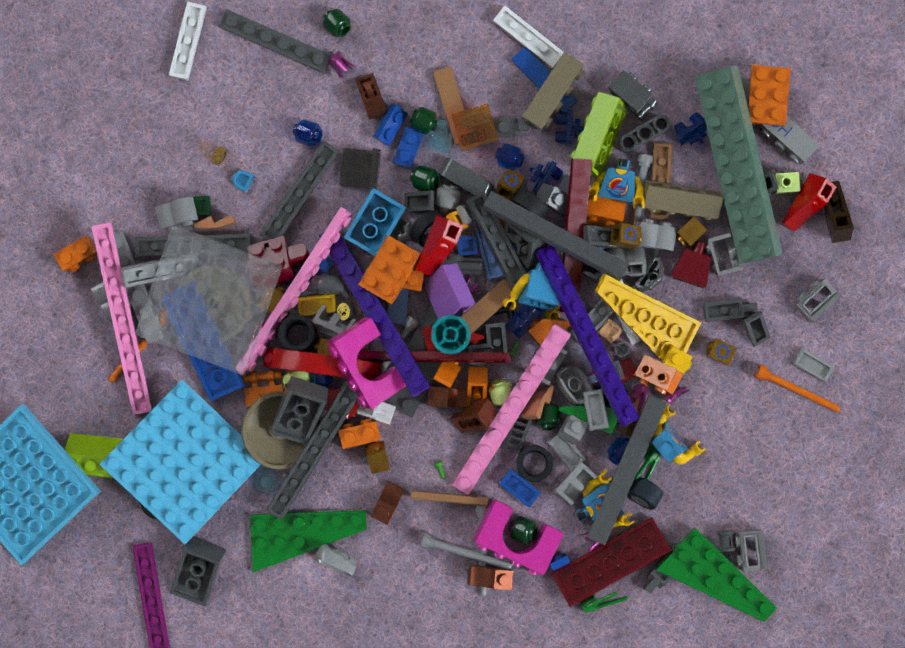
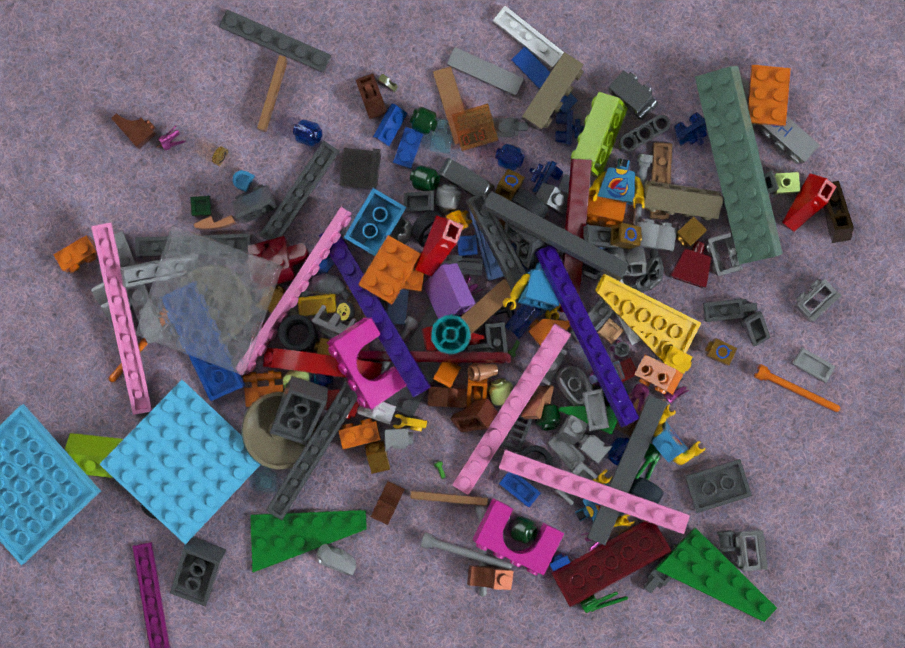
light grey brick [155,197,198,232] -> none
white plate [169,1,207,81] -> none
dark green head [323,9,351,37] -> none
flat silver piece [328,51,355,78] -> none
light grey tile [456,205,476,225] -> none
none -> copper arch [111,113,156,149]
none -> flat silver piece [157,125,186,151]
none -> dark grey slope [232,185,278,224]
none -> medium nougat tile [257,55,288,132]
none -> olive tile [378,74,398,93]
none -> light grey window [385,428,413,451]
none -> yellow plate [393,414,427,431]
none -> light grey tile [447,47,524,96]
none -> nougat cone [468,363,498,382]
none -> bright pink plate [499,449,690,534]
none -> light grey window [578,433,612,463]
none -> dark grey plate [685,459,752,513]

